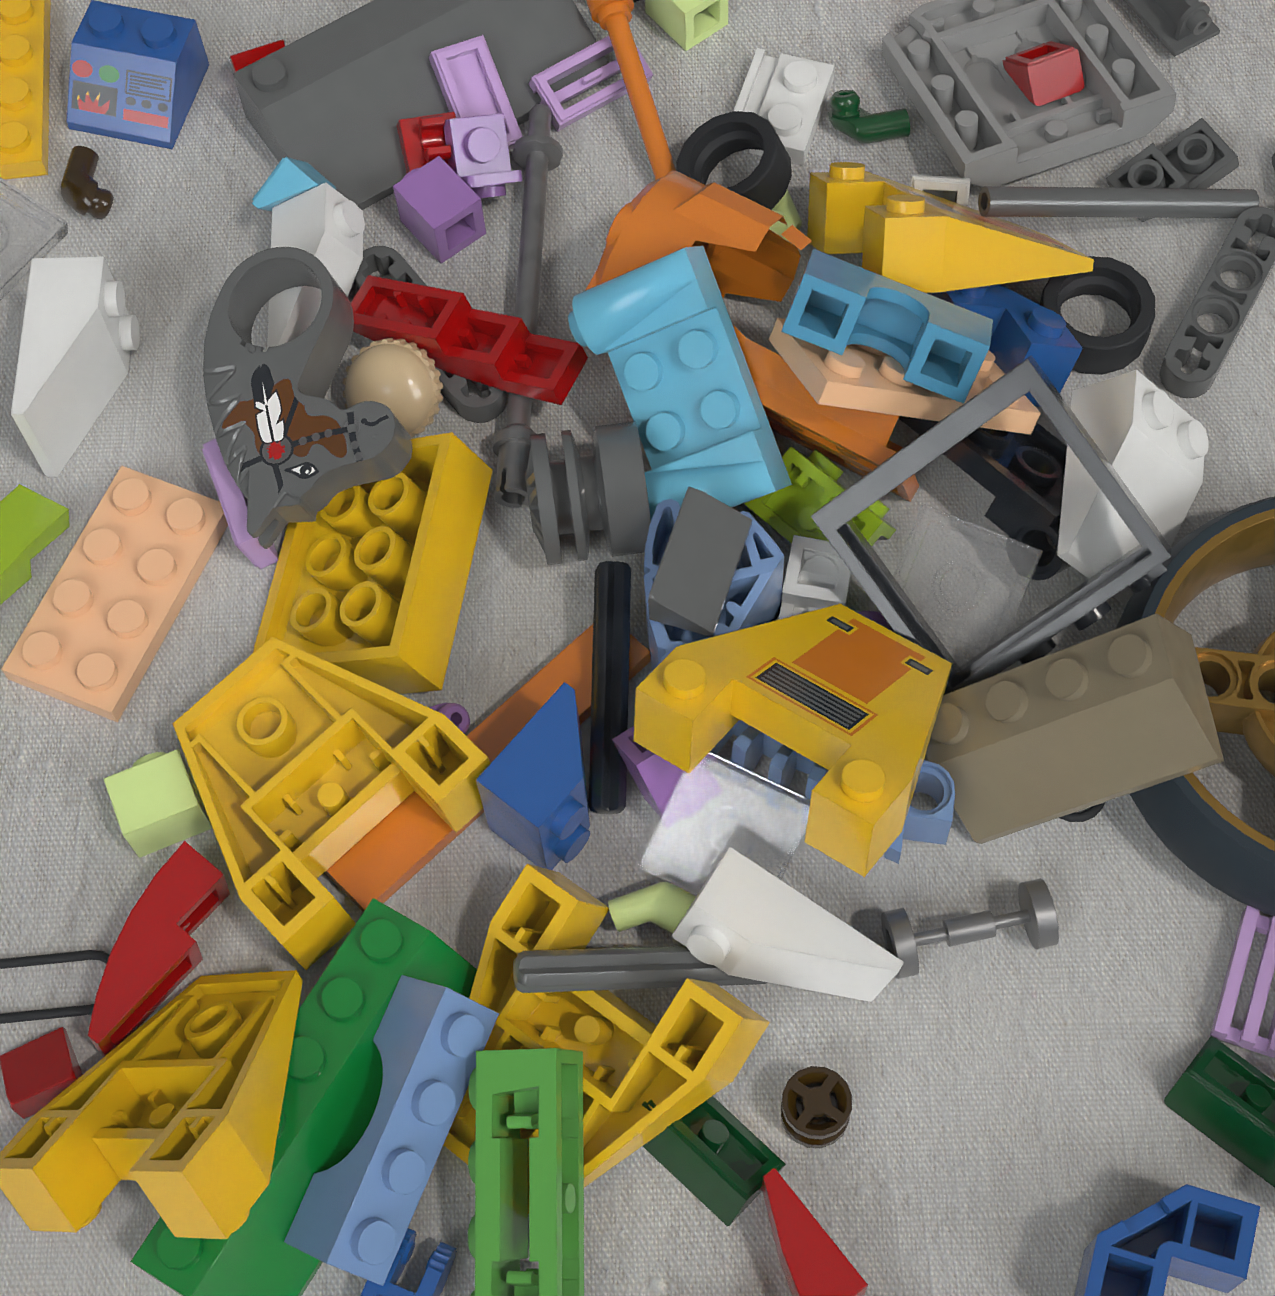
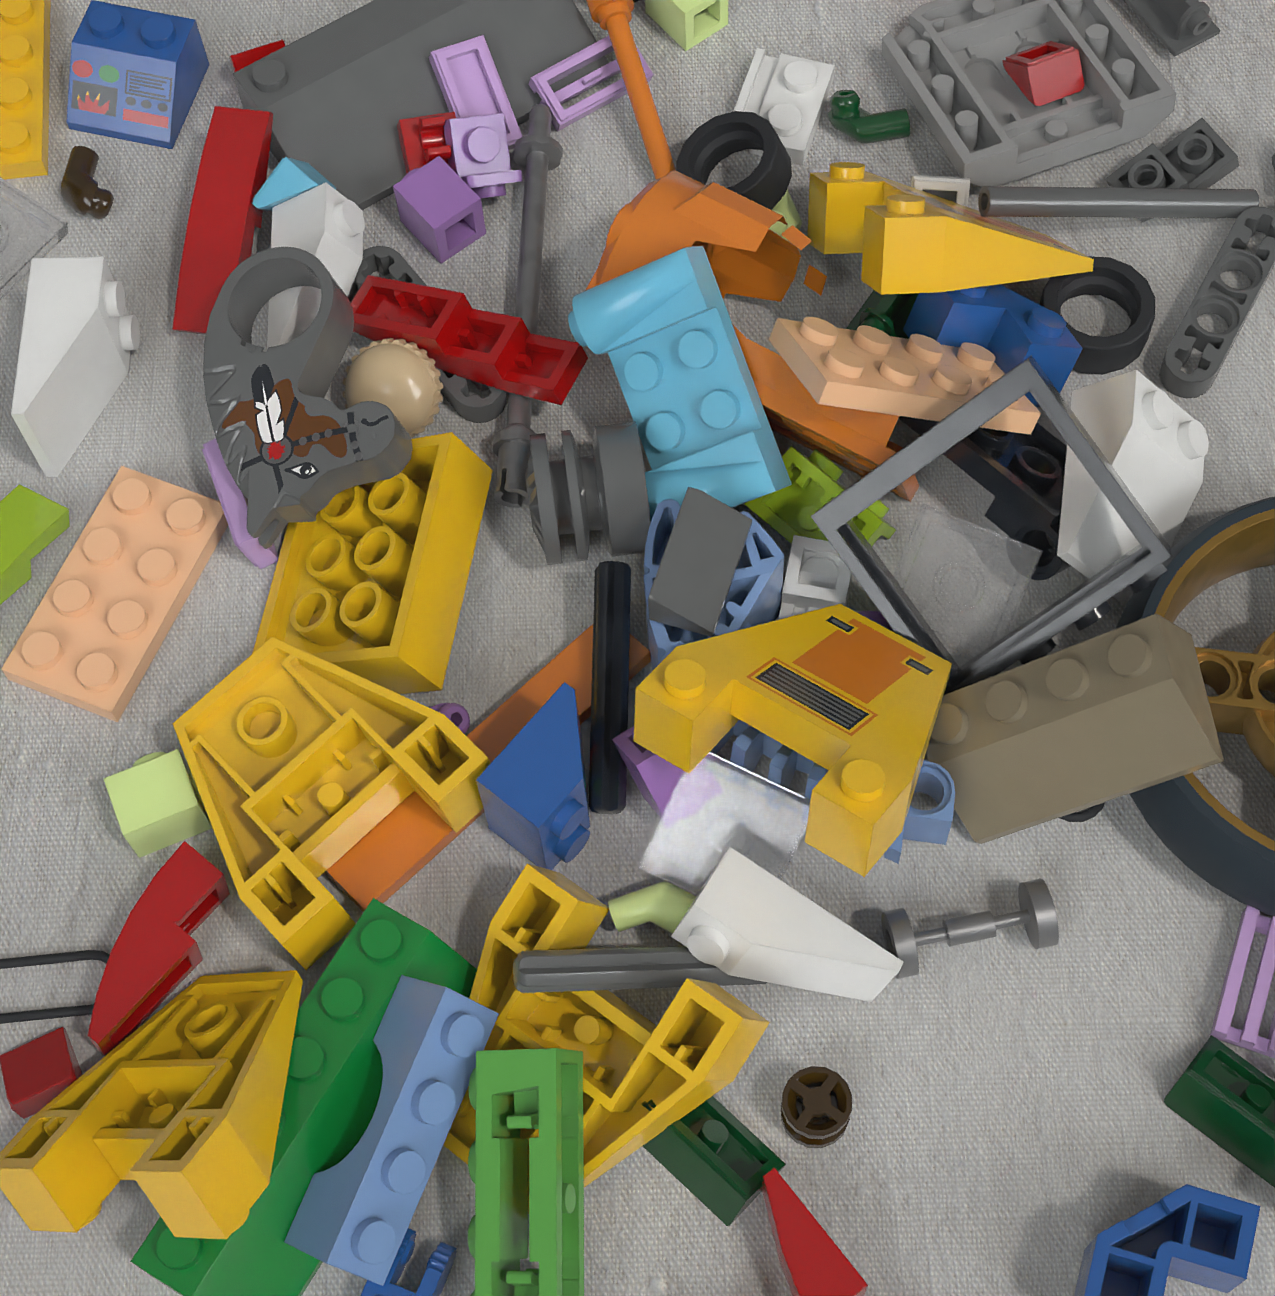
dark azure arch [781,249,993,404] -> none
none -> red slope [172,106,274,335]

